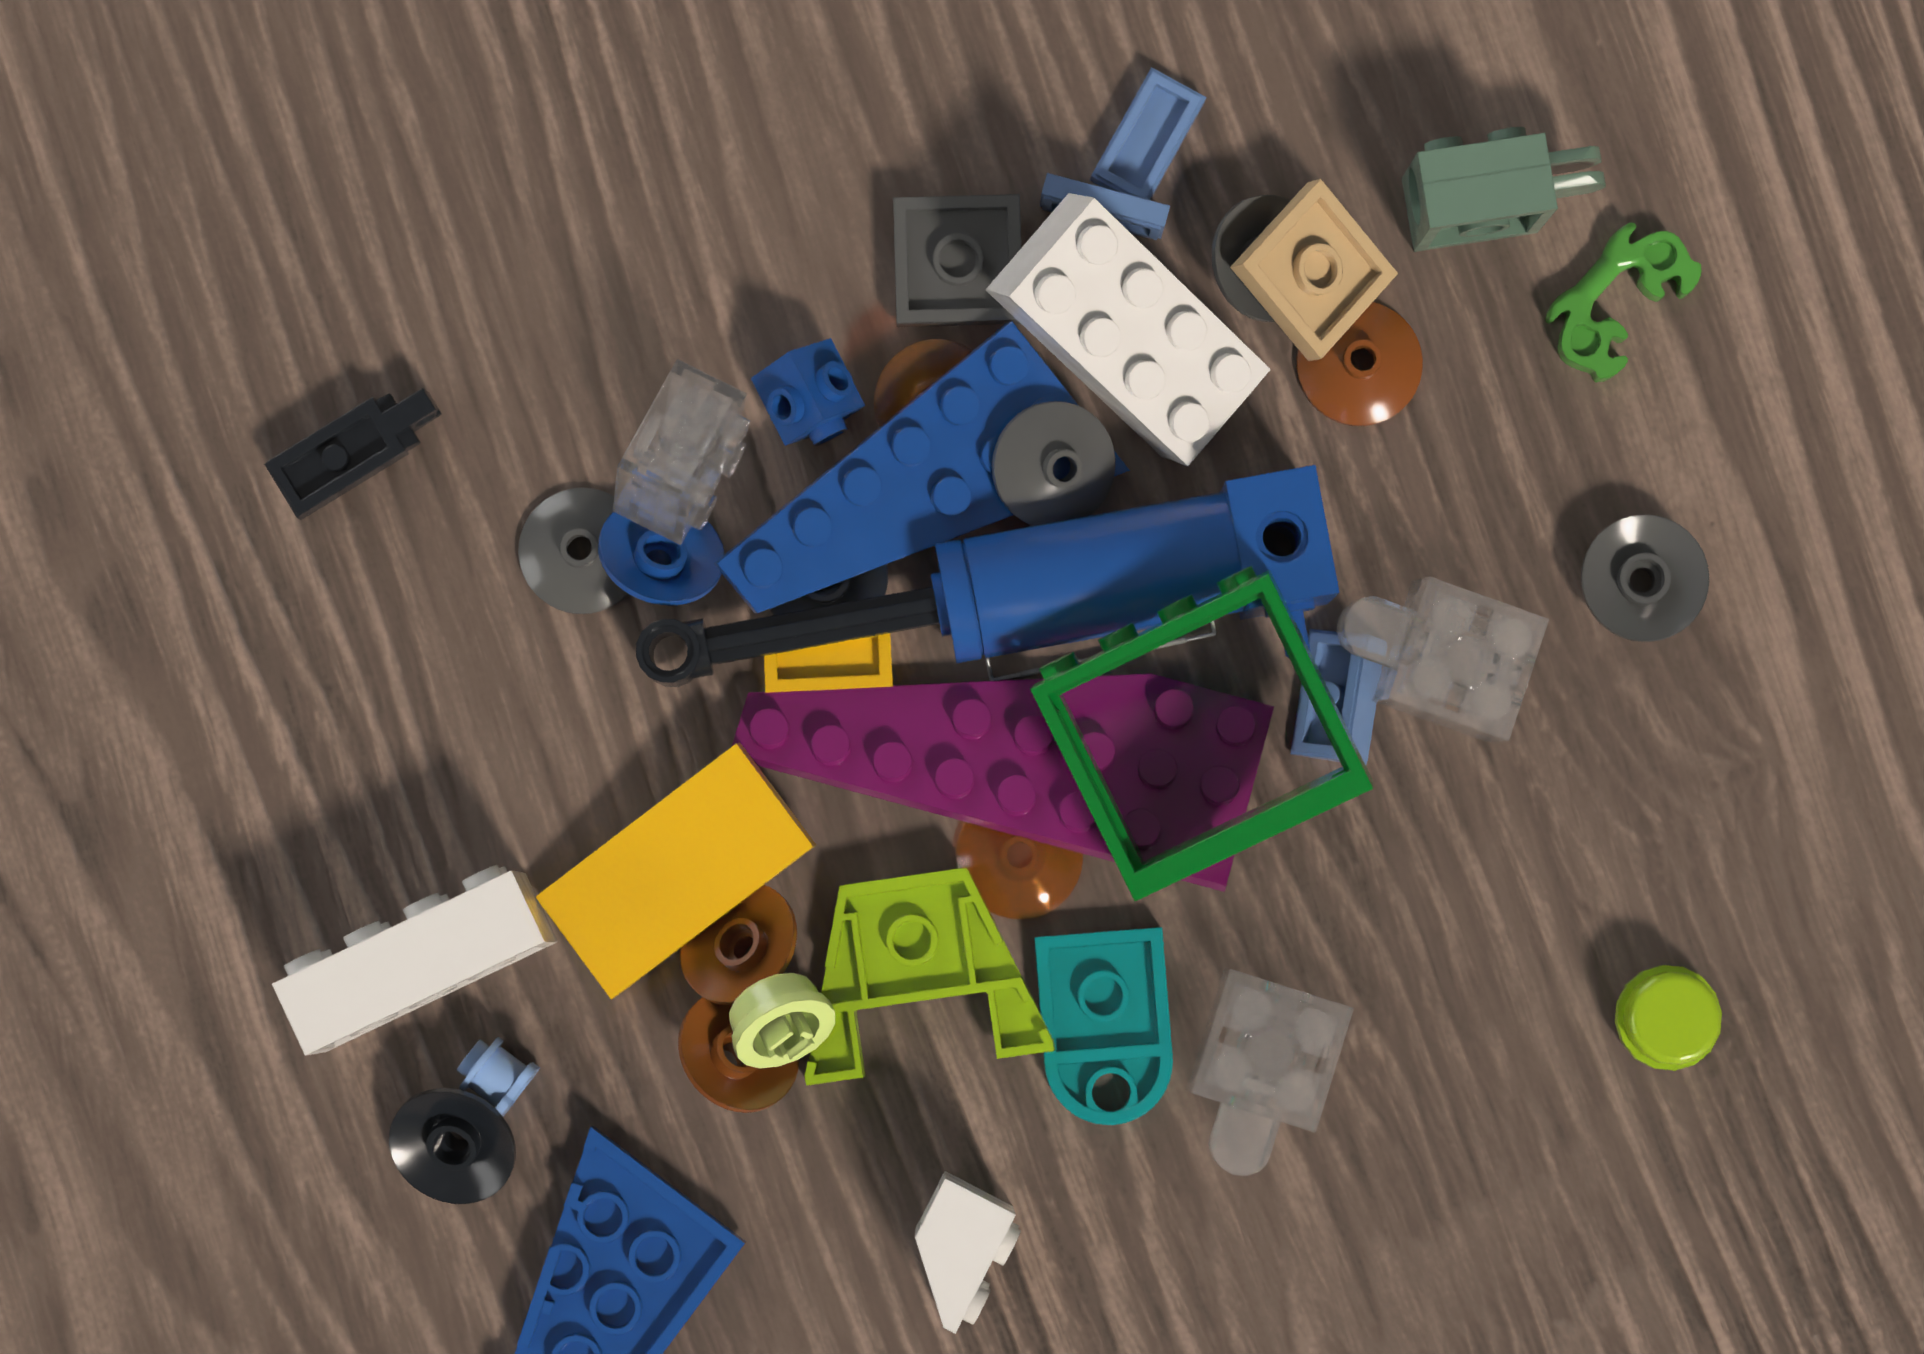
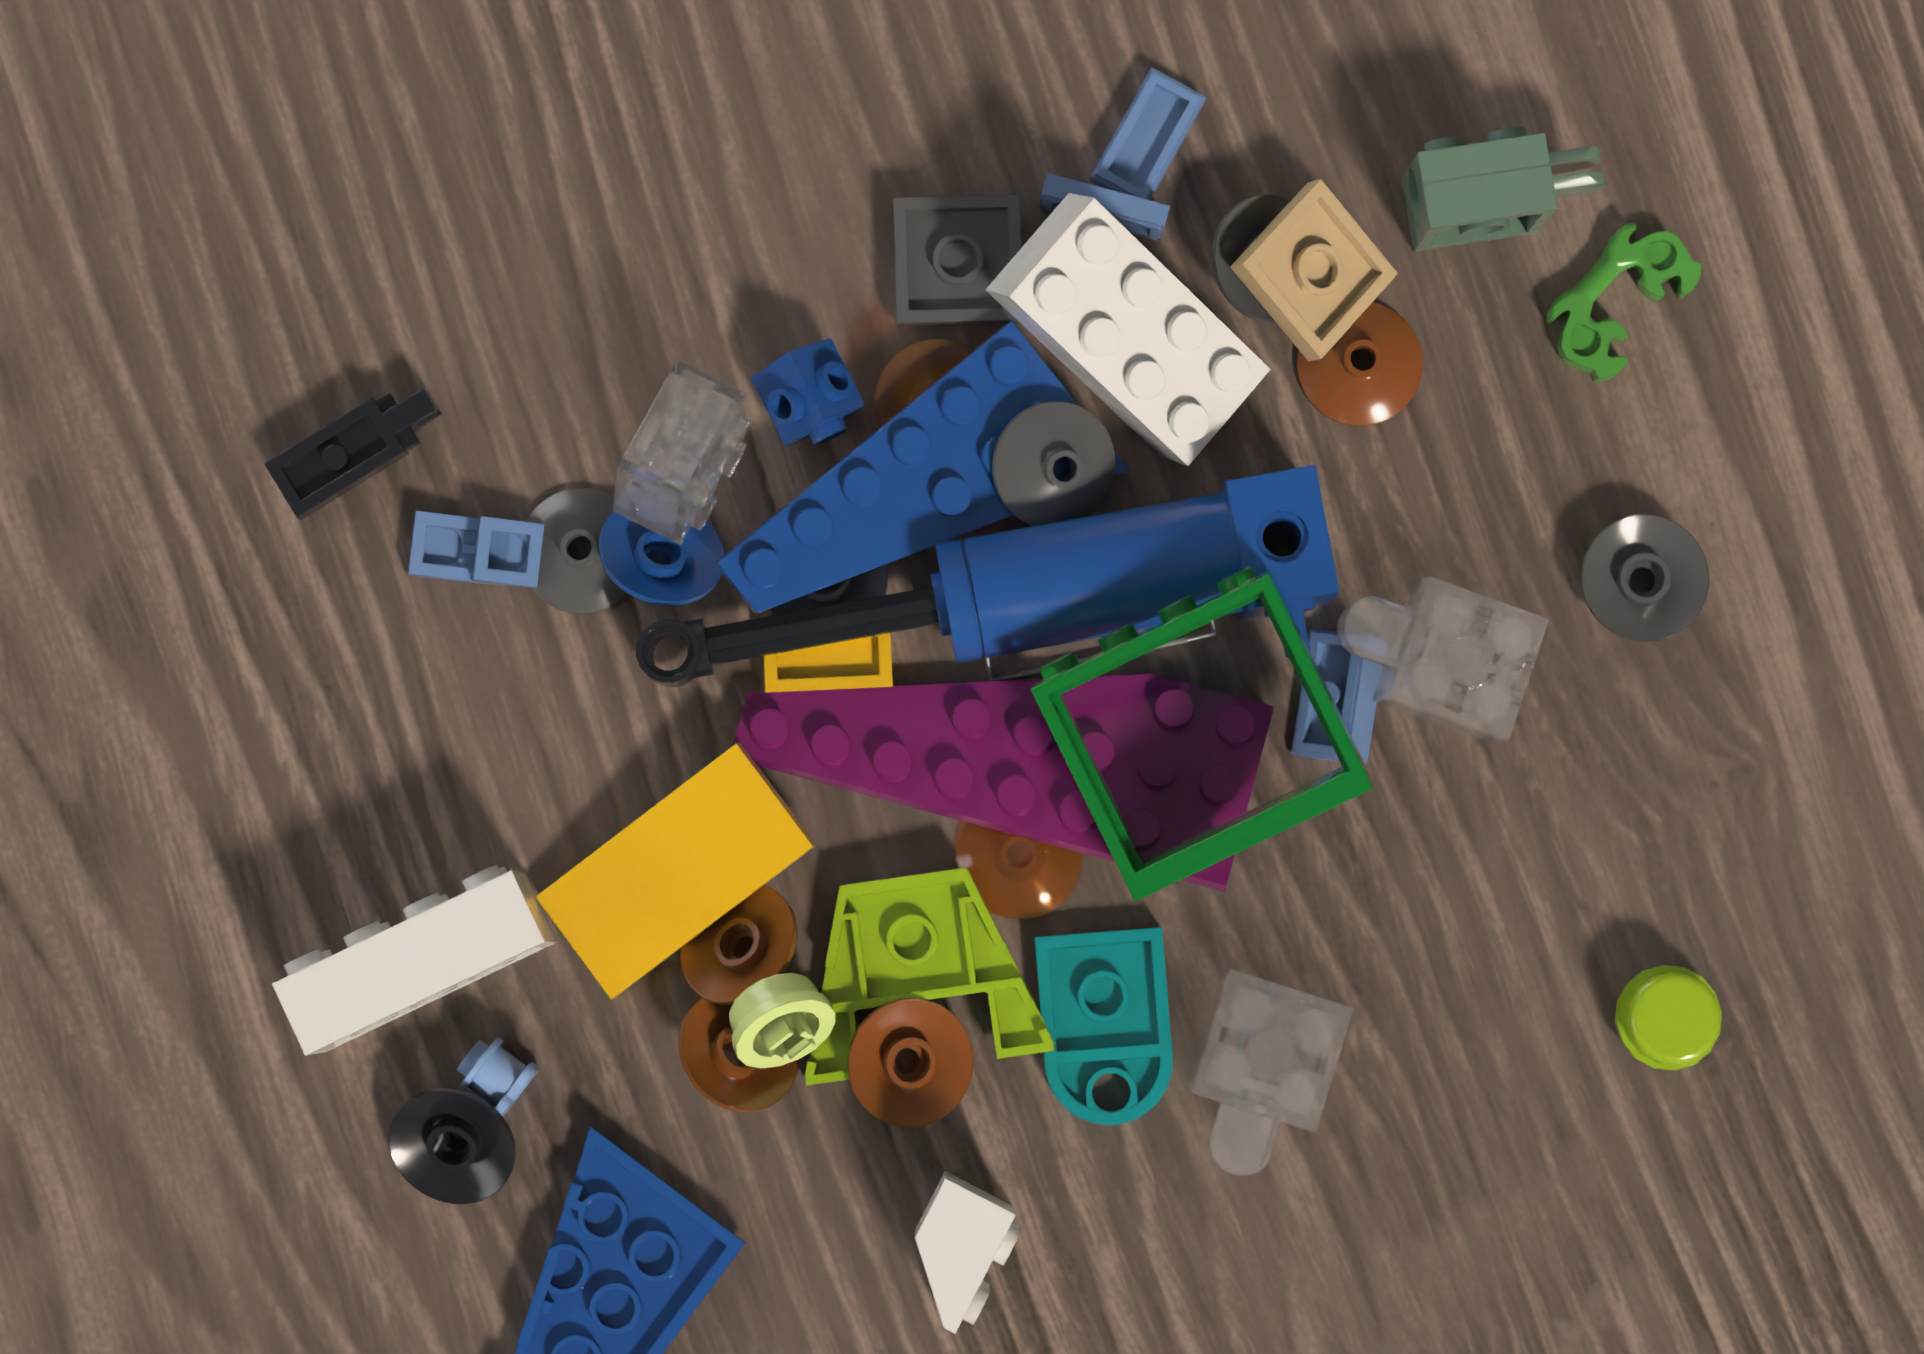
none -> medium blue slope [408,511,545,588]
none -> dark orange dish [847,998,974,1127]

